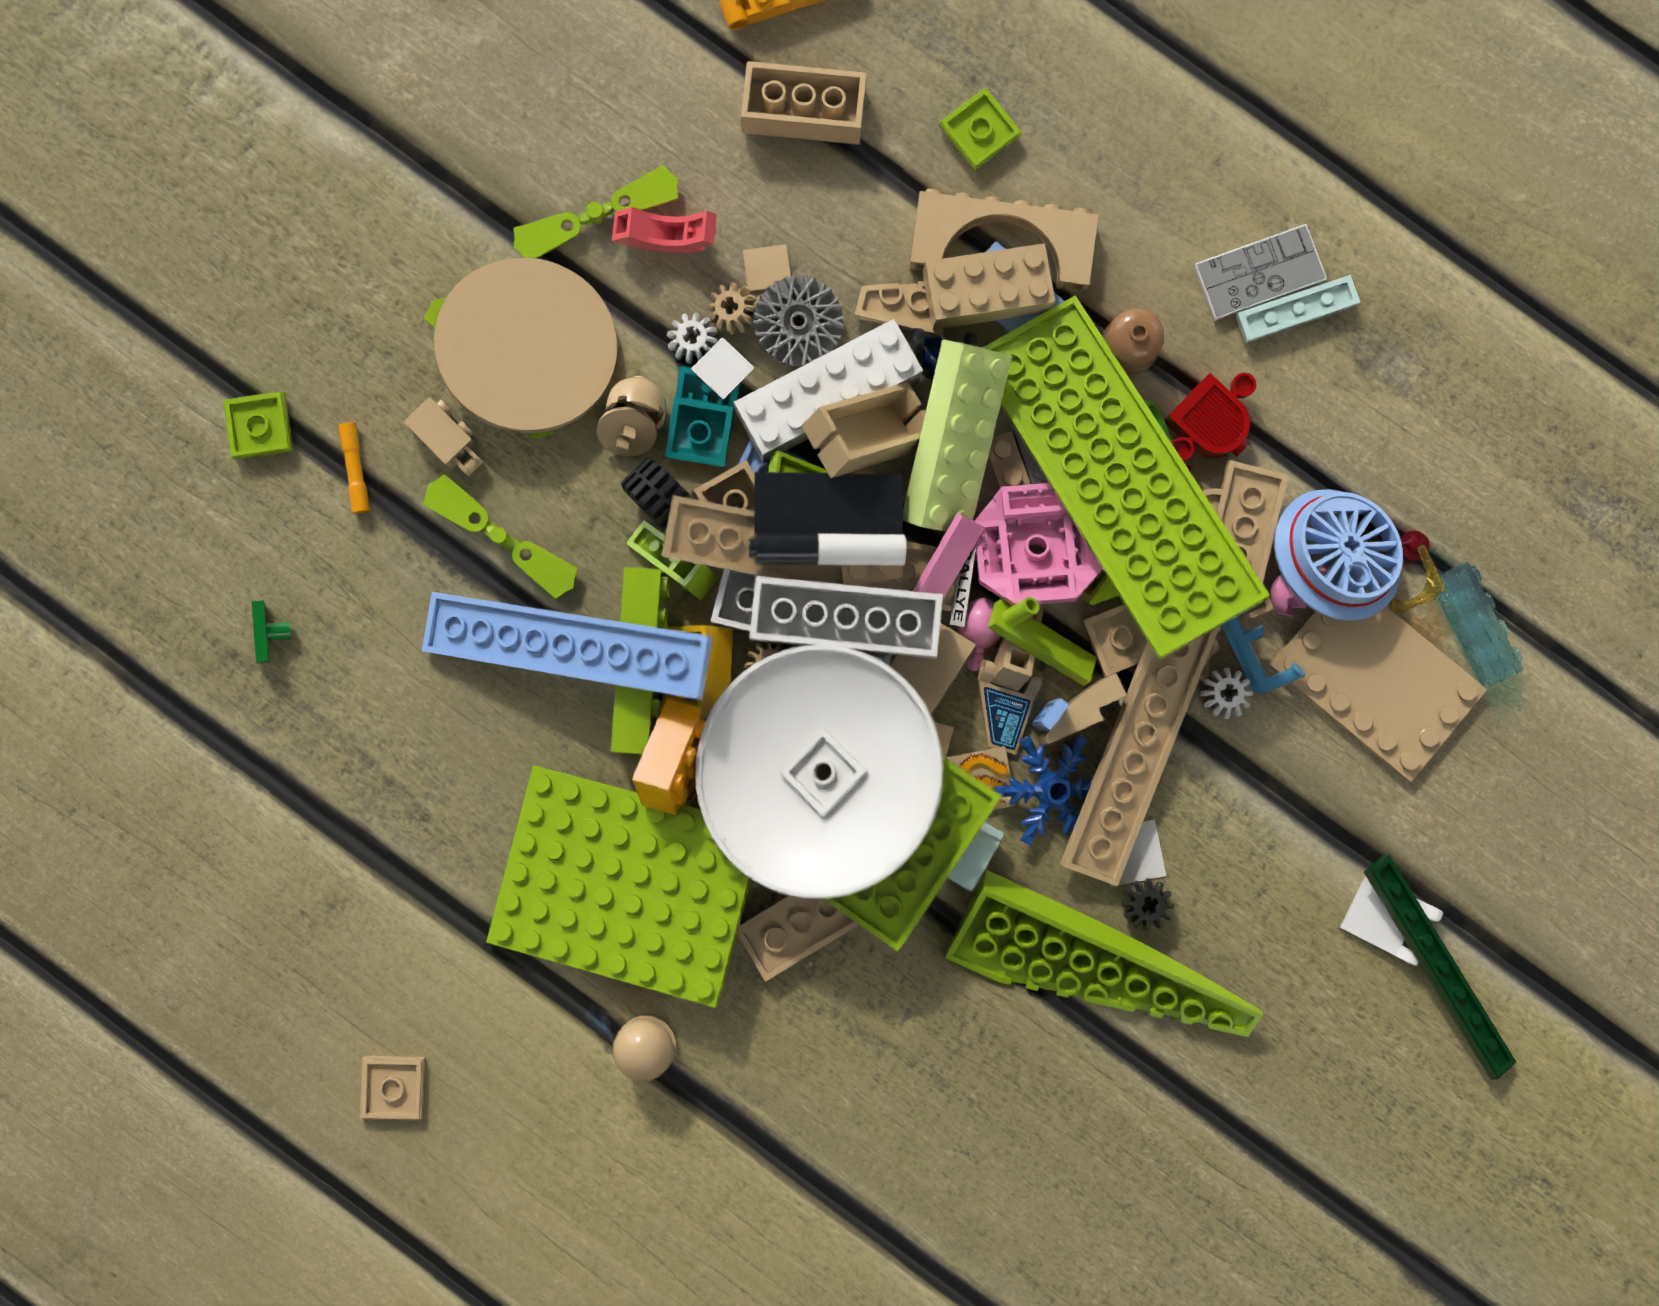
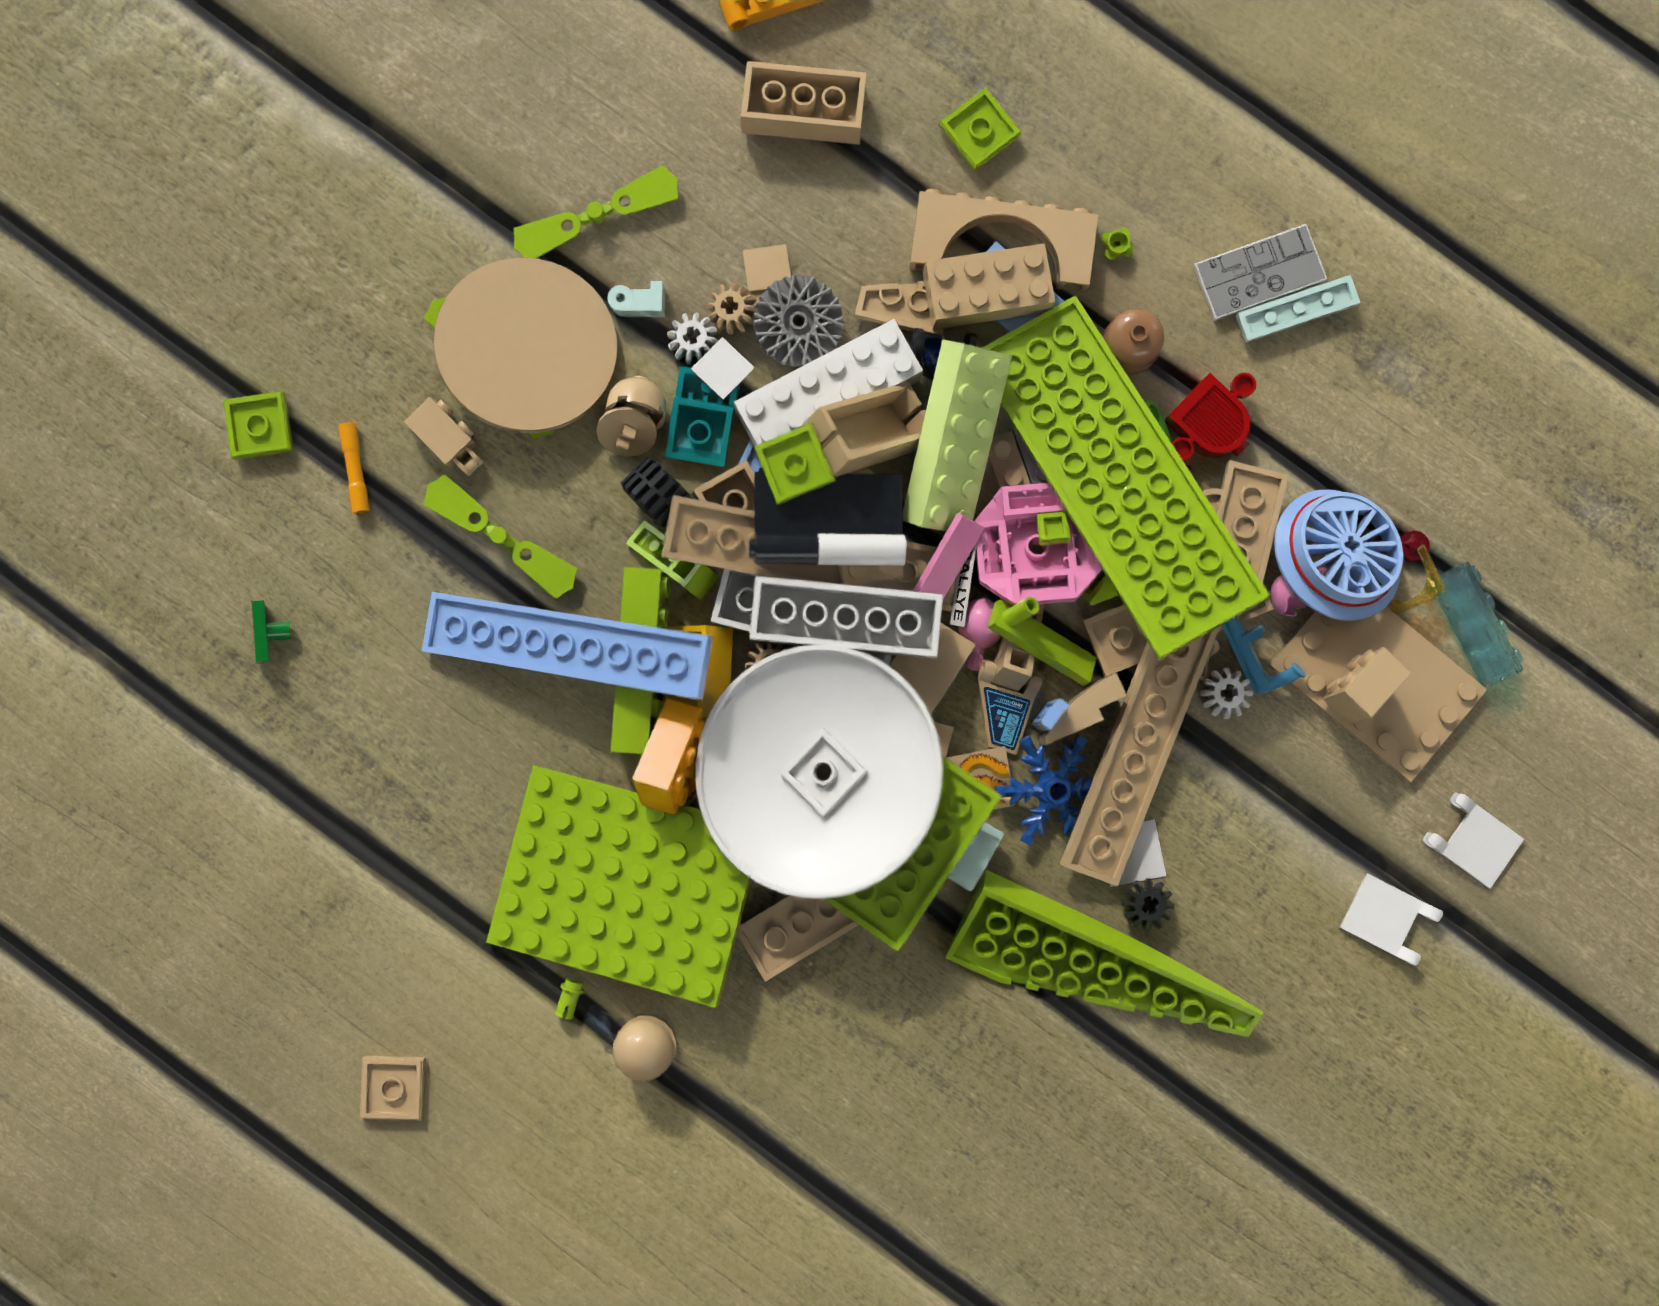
coral arch [612,207,717,253] -> none
dark green tile [1364,855,1516,1080] -> none
none -> lime pin [554,978,585,1020]
none -> light aqua leg [607,281,666,317]
none -> lime plate [754,422,836,505]
none -> lime tile [1036,511,1071,546]
none -> lime plate [1101,228,1134,260]
none -> tan brick [1323,647,1411,725]
none -> white flag [1422,792,1524,889]

